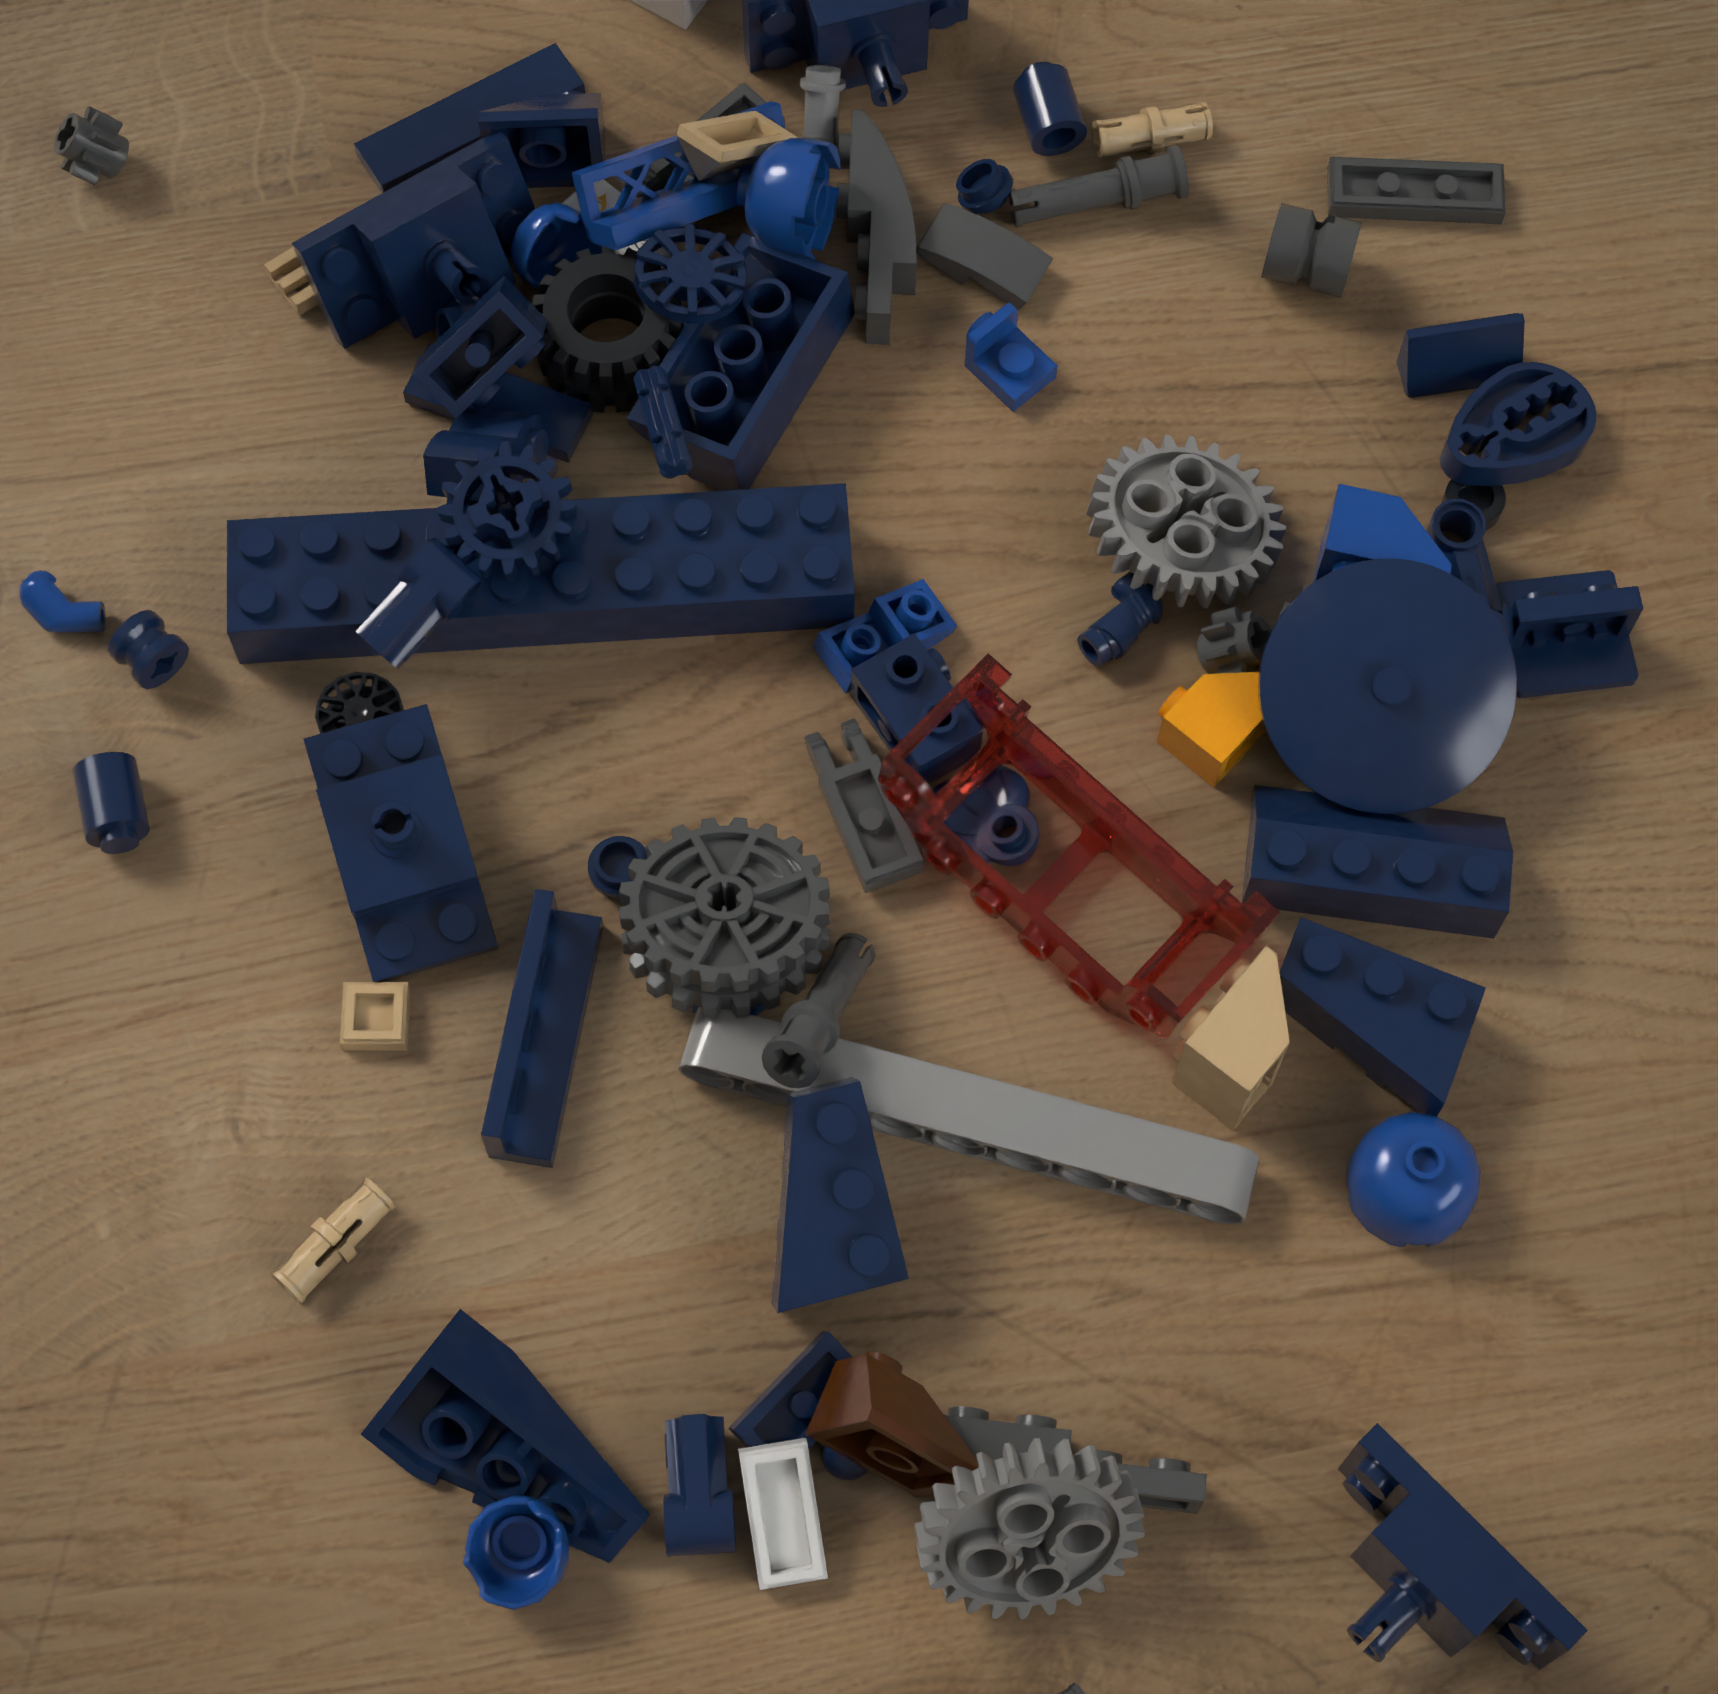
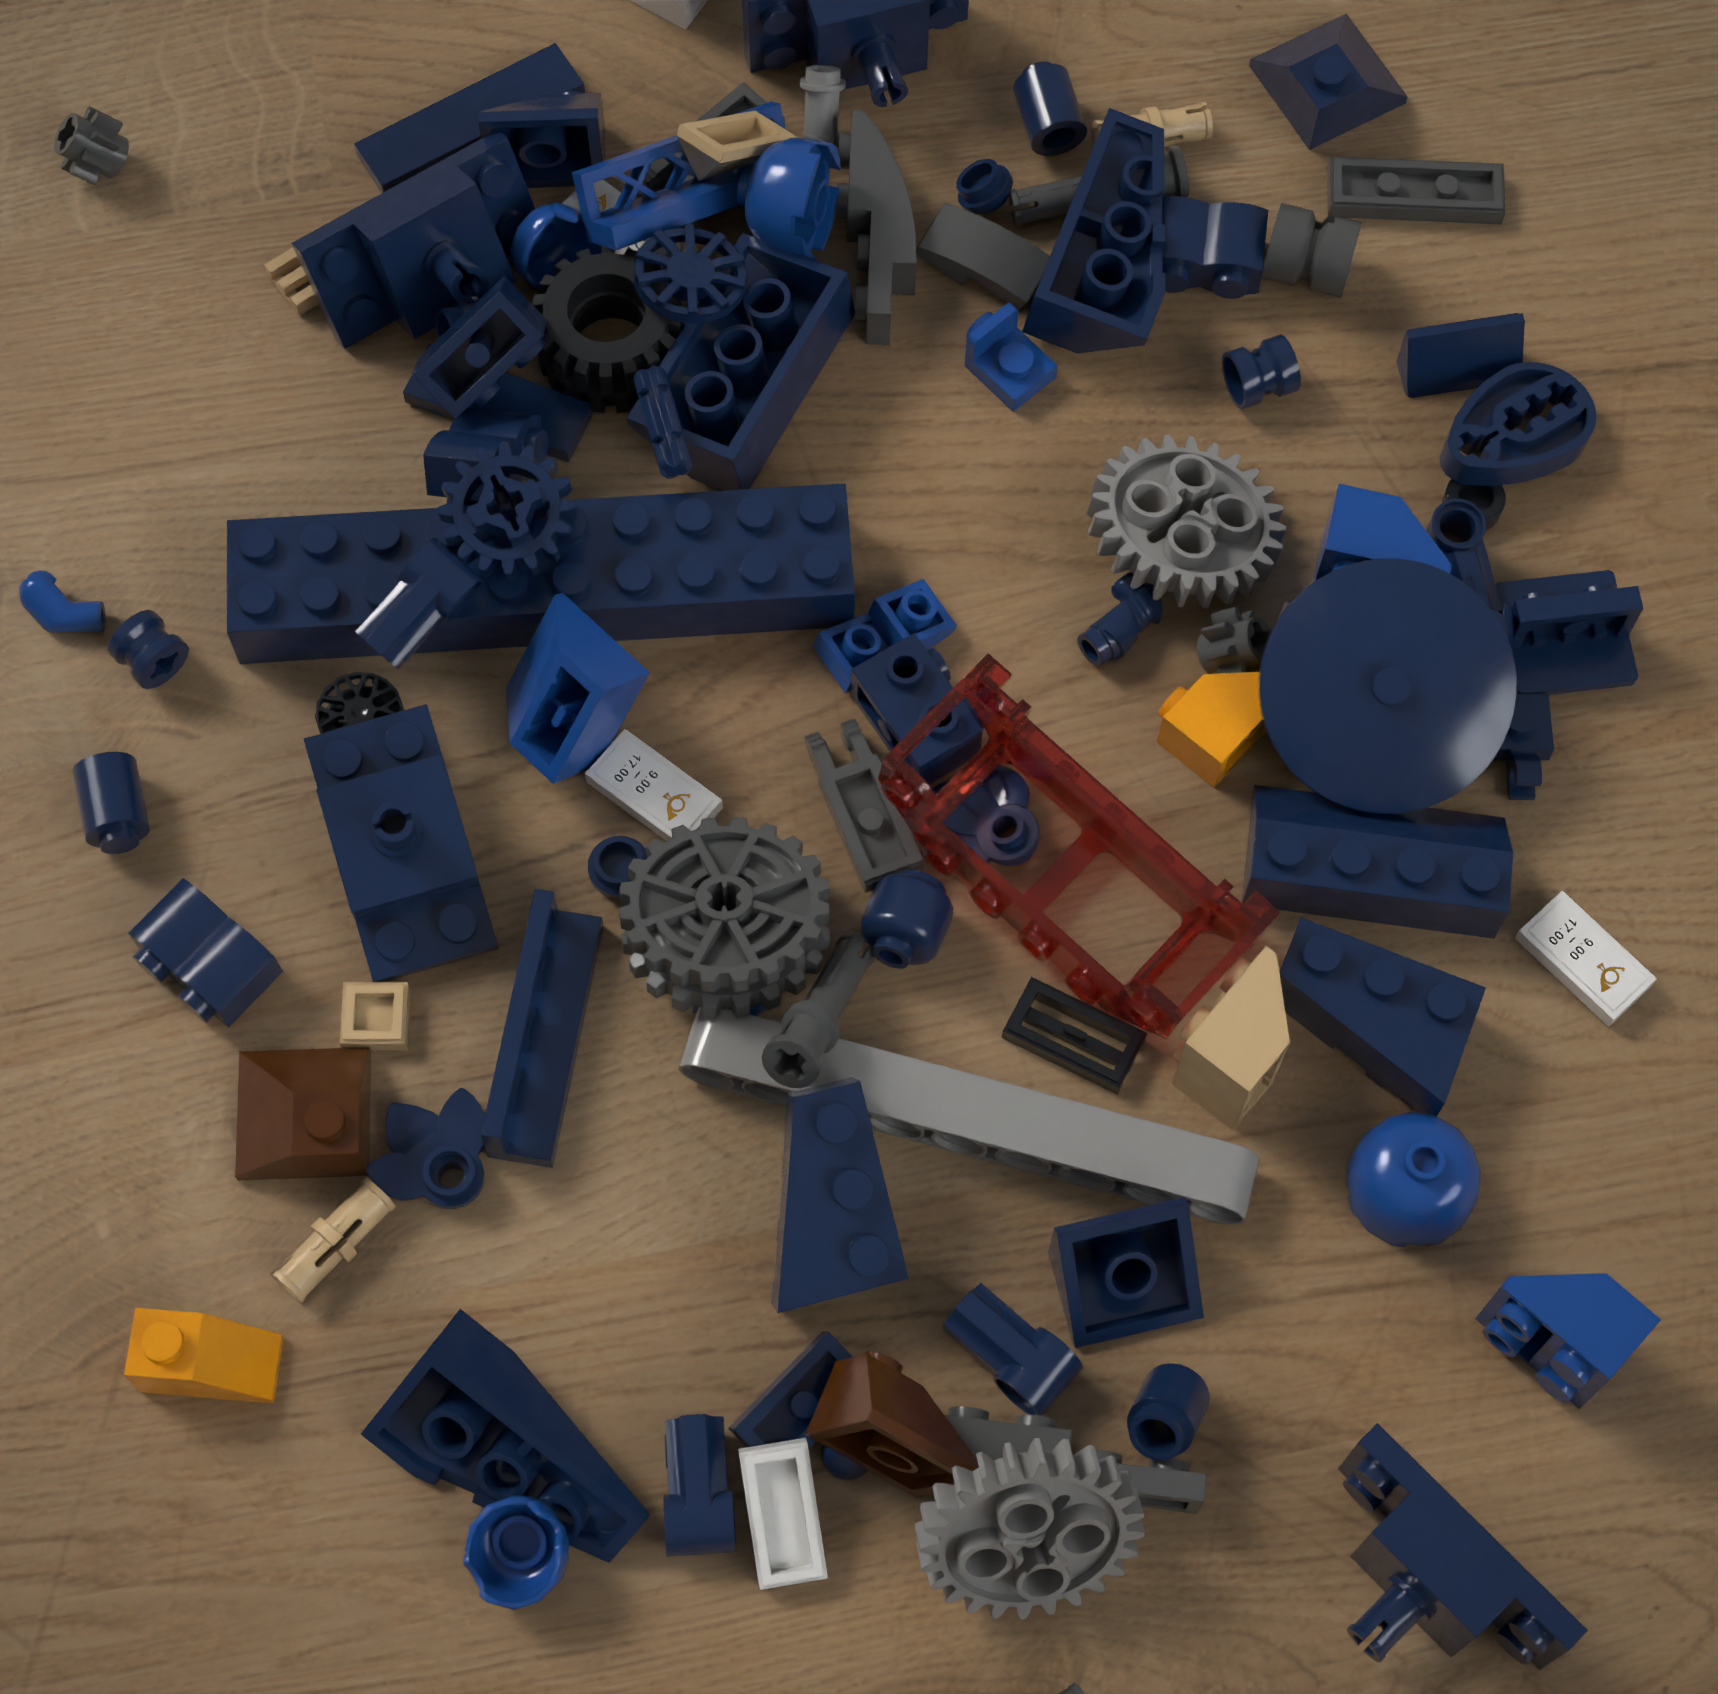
none -> light orange slope [124,1308,284,1404]
none -> dark blue brick [128,878,283,1027]
none -> reddish brown slope [235,1047,371,1181]
none -> dark blue plate [366,1088,485,1209]
none -> blue slope [506,593,650,784]
none -> white tile [585,729,723,842]
none -> dark blue head [860,869,954,969]
none -> dark blue piece [943,1283,1083,1416]
none -> black tile [1002,977,1148,1095]
none -> dark blue wedge [1022,108,1166,353]
none -> dark blue slope [1048,1197,1204,1348]
none -> dark blue brick [1127,1363,1210,1461]
none -> dark blue brick [1162,196,1269,299]
none -> dark blue wheel [1222,334,1301,410]
none -> dark blue slope [1249,13,1408,150]
none -> blue slope [1475,1273,1661,1409]
none -> dark blue plate [1493,694,1554,800]
none -> white tile [1514,891,1657,1027]

